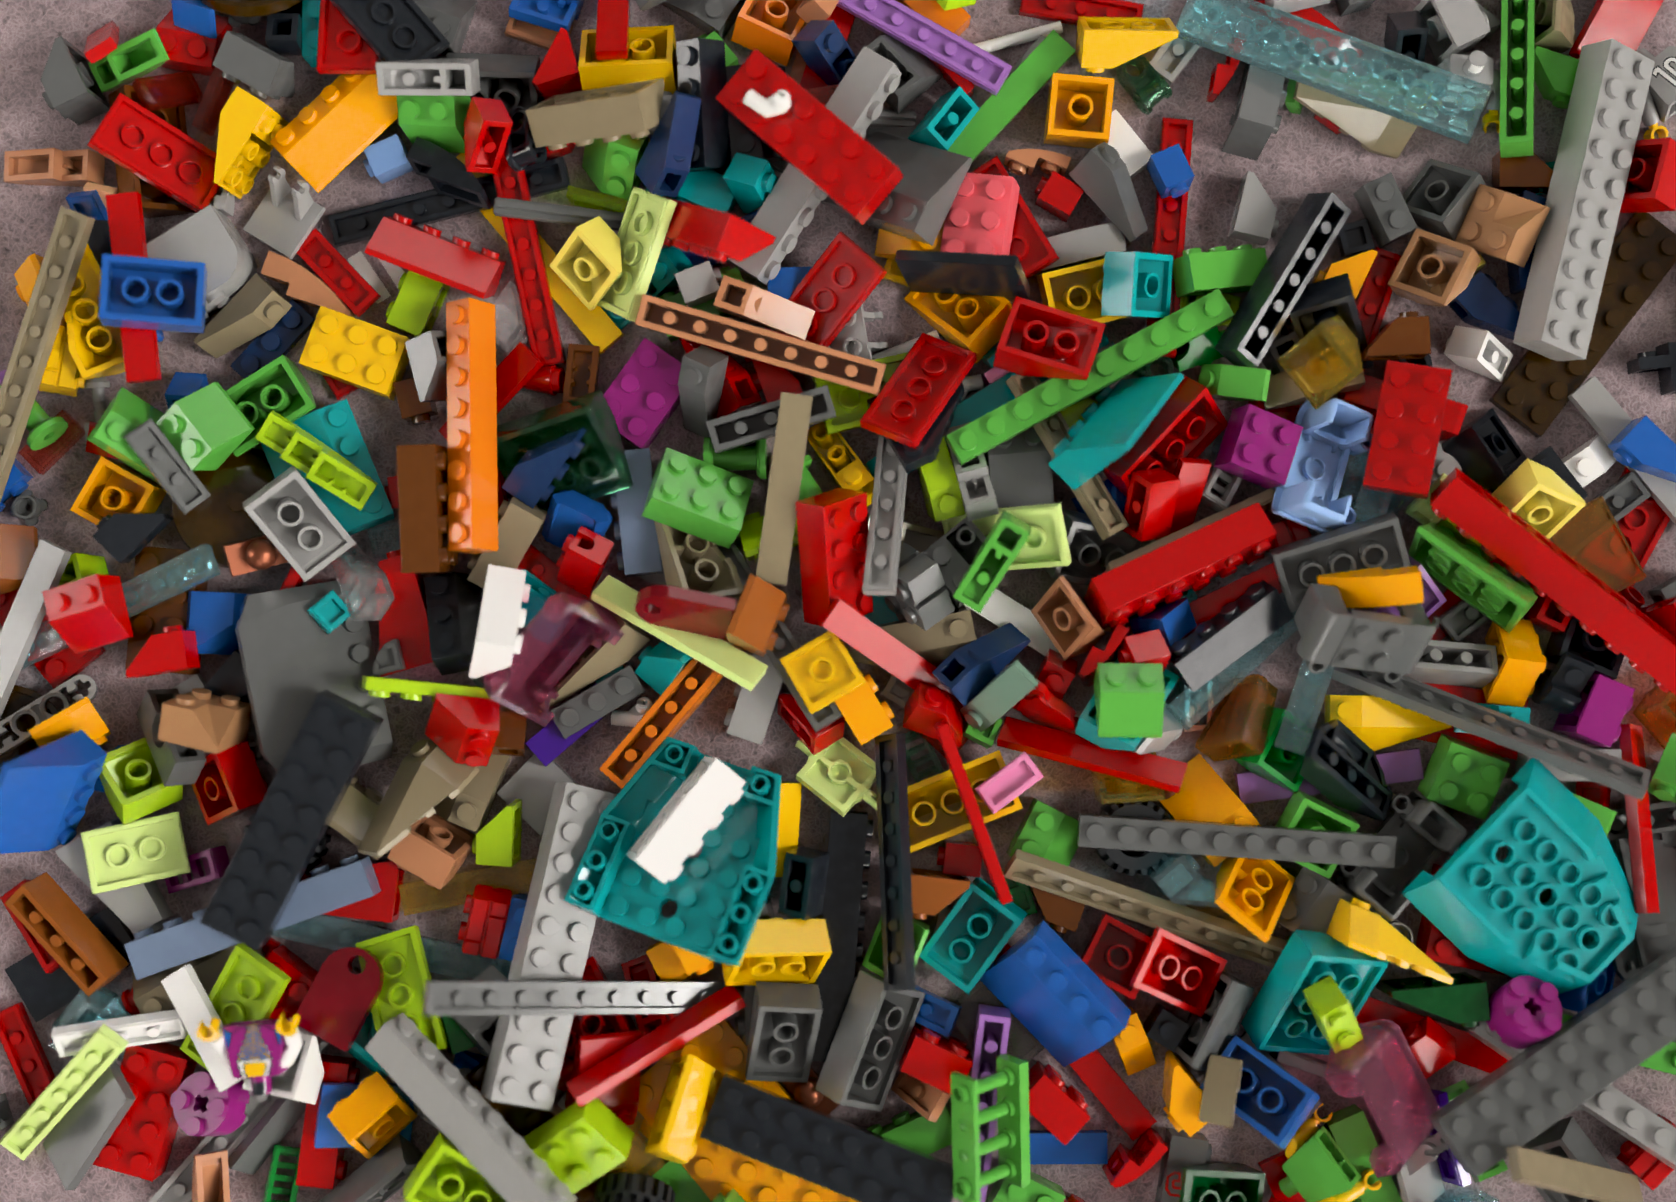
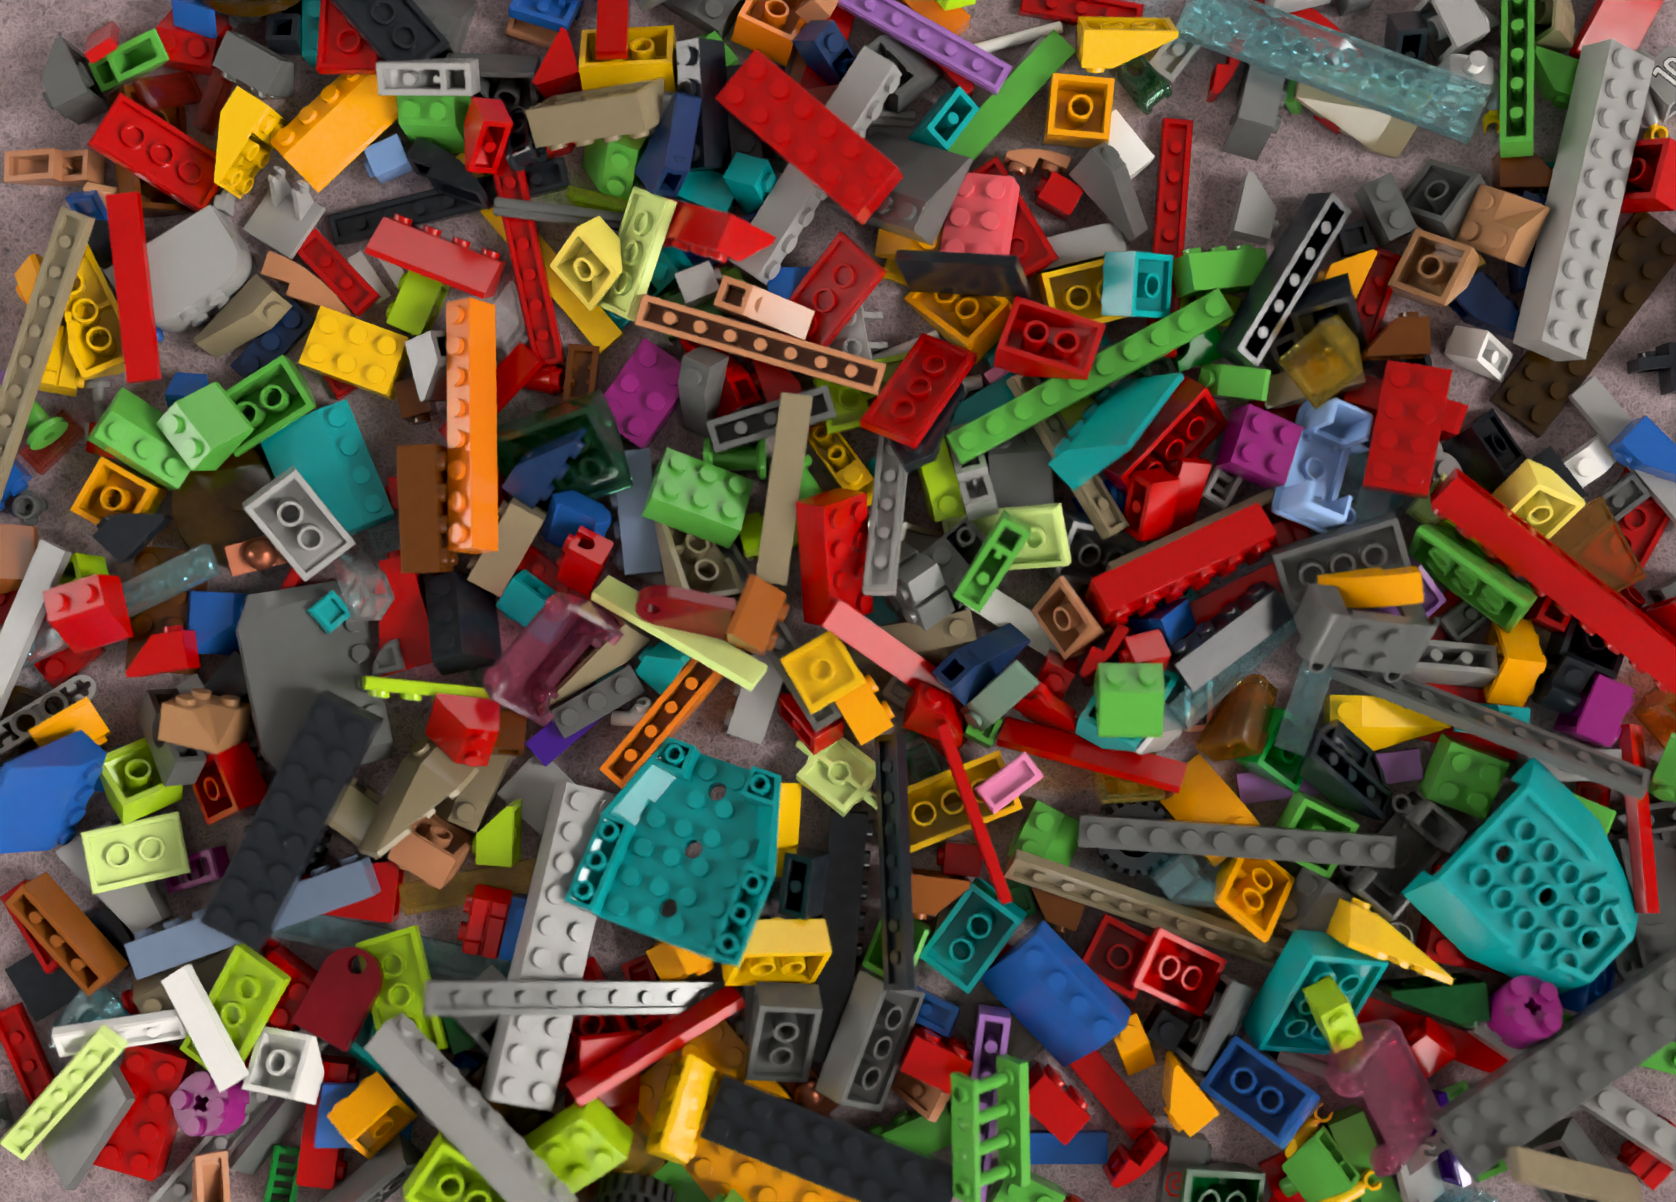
blue brick [99,254,208,334] -> none
dark grey tile [123,418,211,514] -> none
torso [197,1013,303,1096] -> none
lime slope [255,410,378,510] -> none
white slope [469,564,531,678] -> none
white slope [625,756,746,884] -> none
white arm [743,89,791,118] -> none
blue brick [1146,143,1195,199] -> none
dark tan slope [1199,1054,1243,1128] -> none

